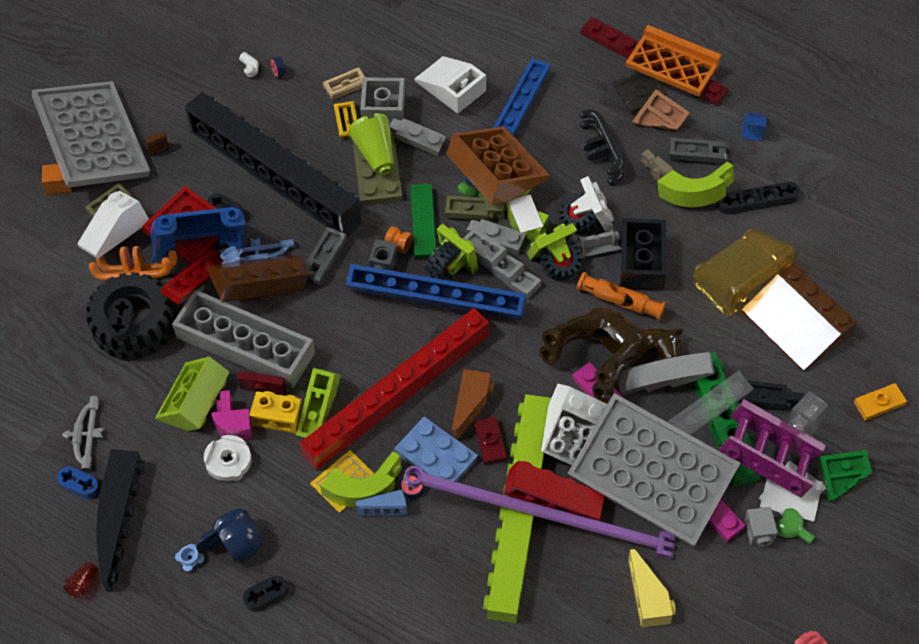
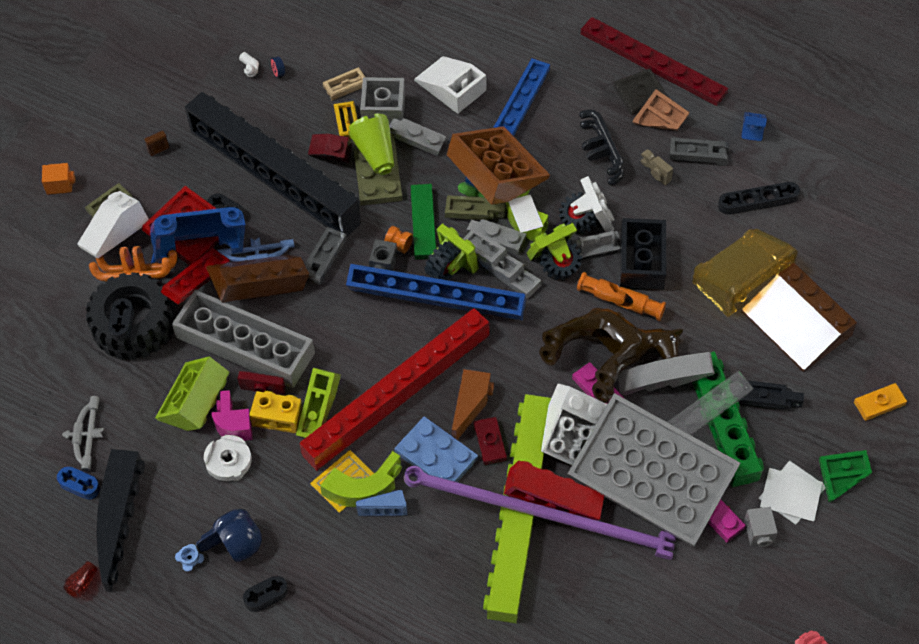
light grey plate [32,81,150,188] -> none
light blue plate [220,246,243,264] -> none
tile [400,476,424,499] -> none
orange fence [625,25,721,96] -> none
light yellow slope [628,549,676,628] -> none
lime arch [657,162,734,207] -> none
magenta fence [719,399,826,498] -> none
bright green rock [775,508,815,544] -> none
clear brick [788,391,828,437] -> none
none -> dark red slope [308,134,353,163]

